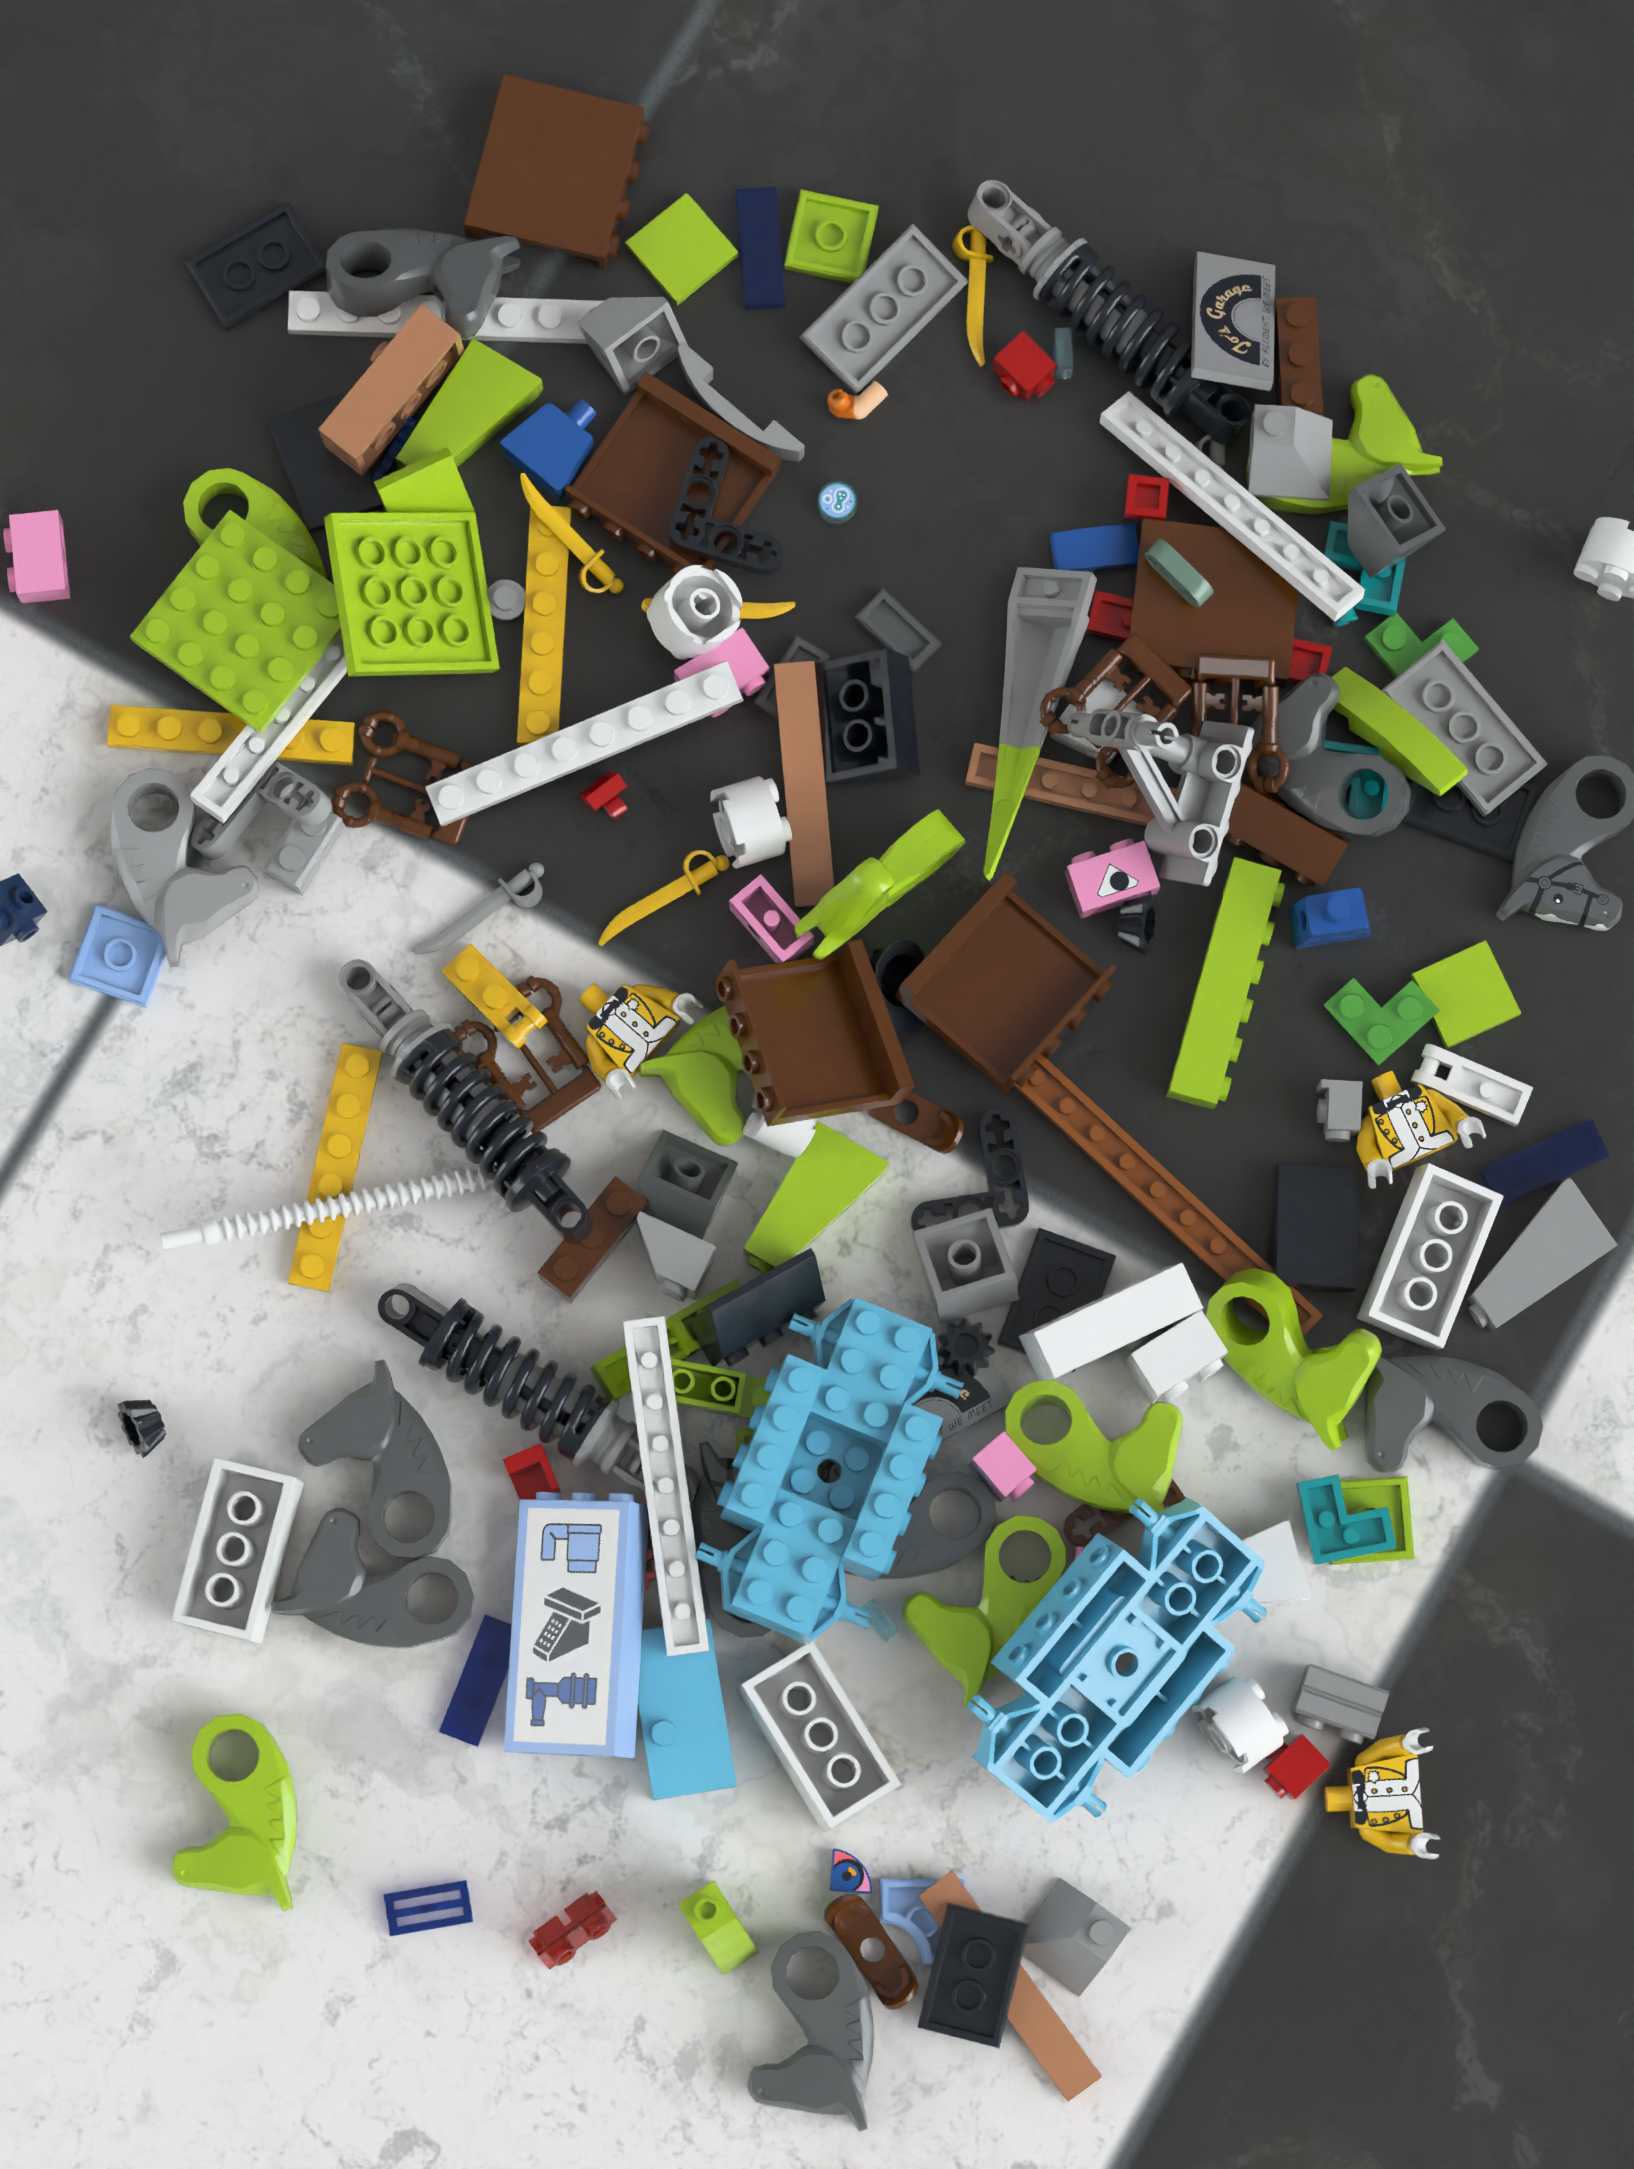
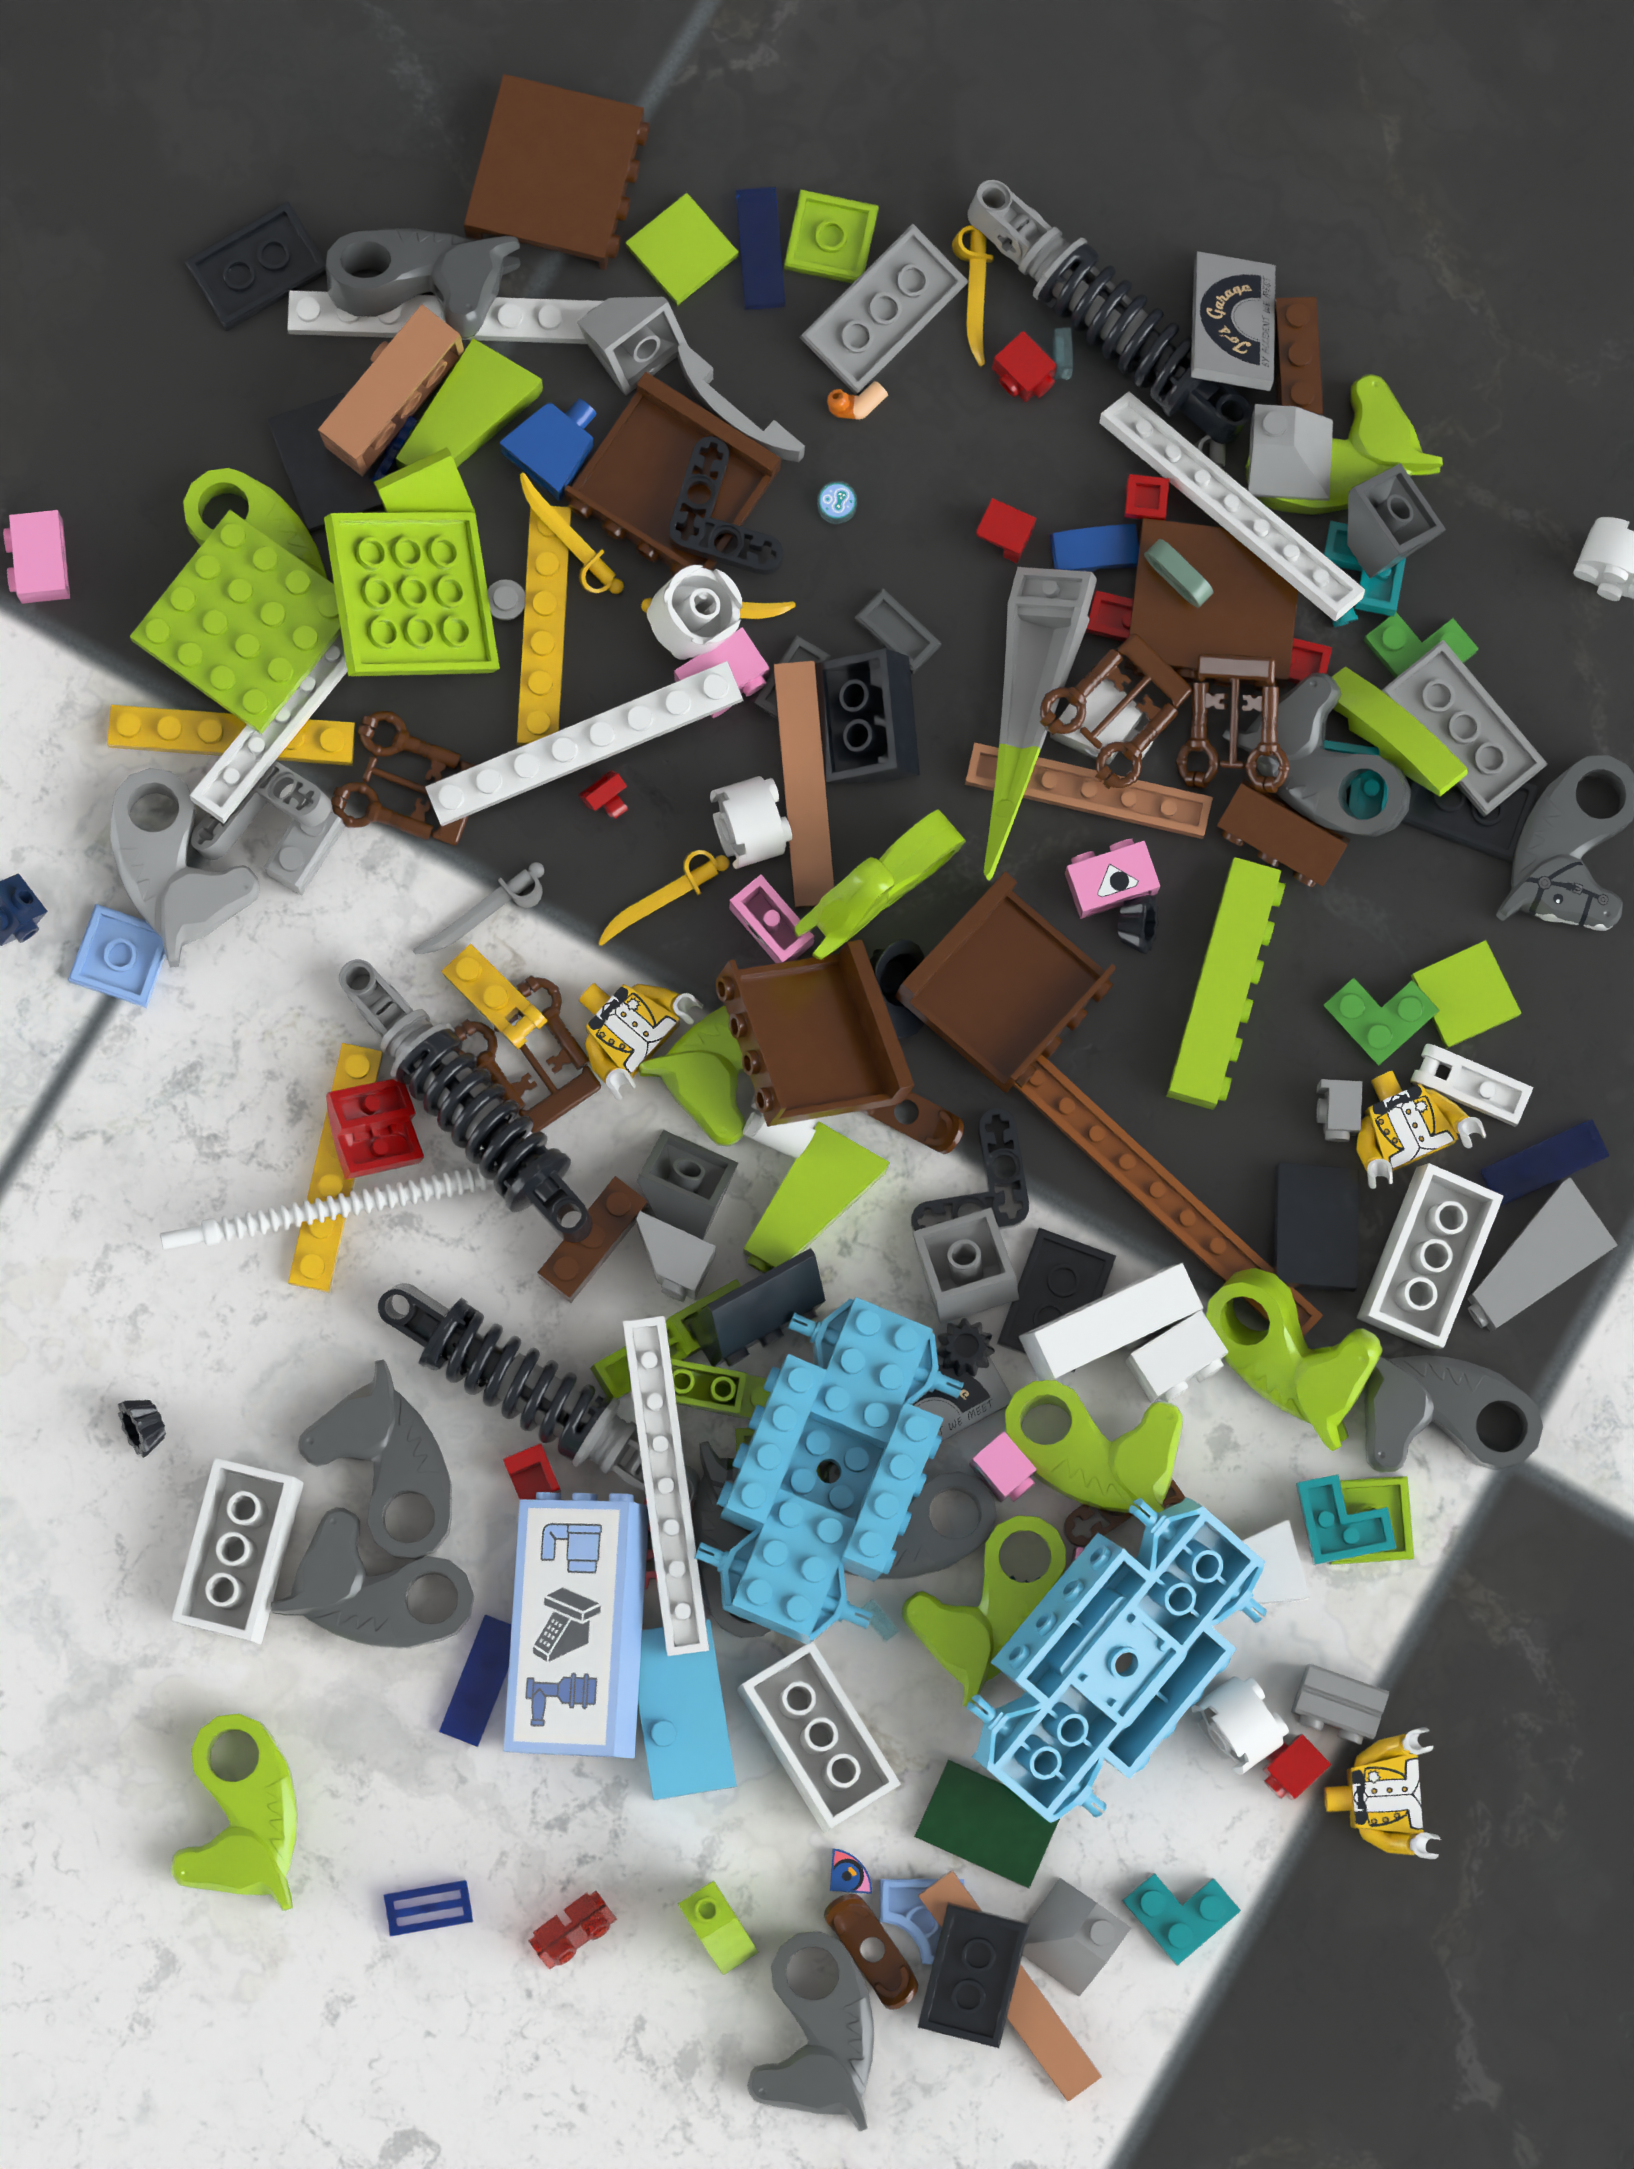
light grey plate [1068,709,1254,887] -> none
blue torso [1287,888,1371,950] -> none
none -> red slope [326,1079,424,1180]
none -> dark green tile [914,1760,1060,1889]
none -> red panel [976,498,1036,563]
none -> teal plate [1122,1873,1241,1966]

